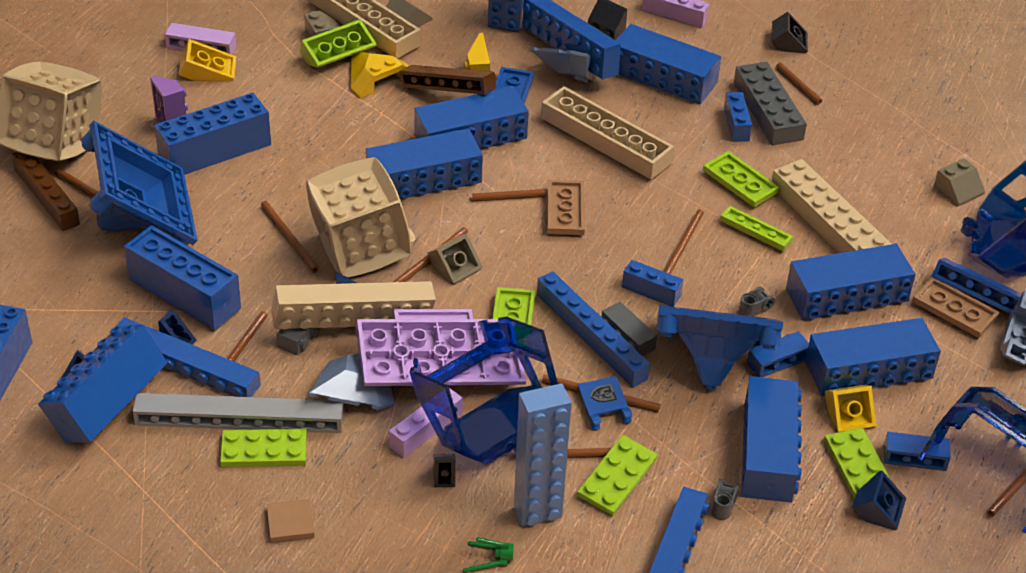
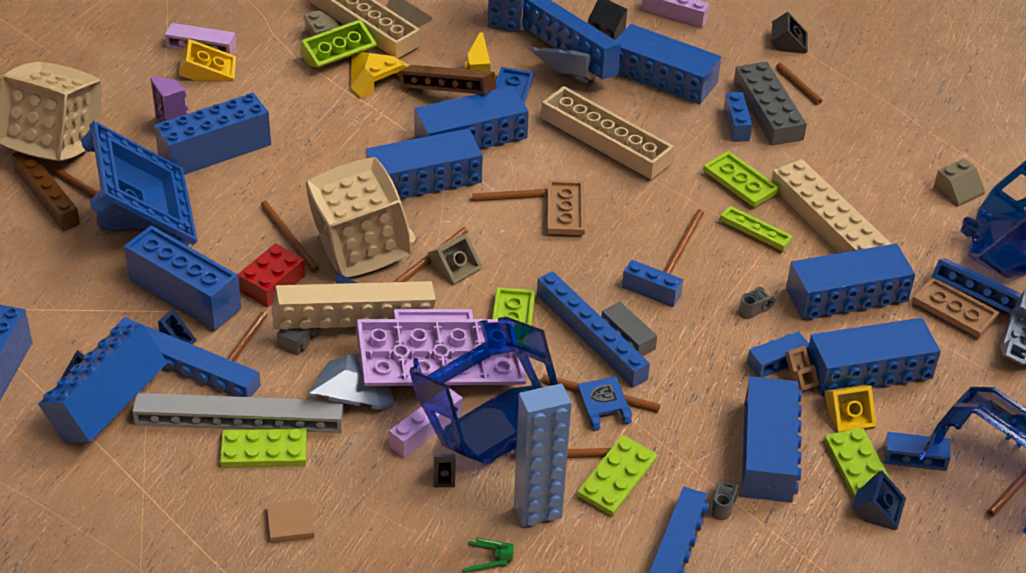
blue piece [656,305,783,390] -> none
none -> red brick [238,243,306,307]
none -> medium nougat brick [785,346,819,391]

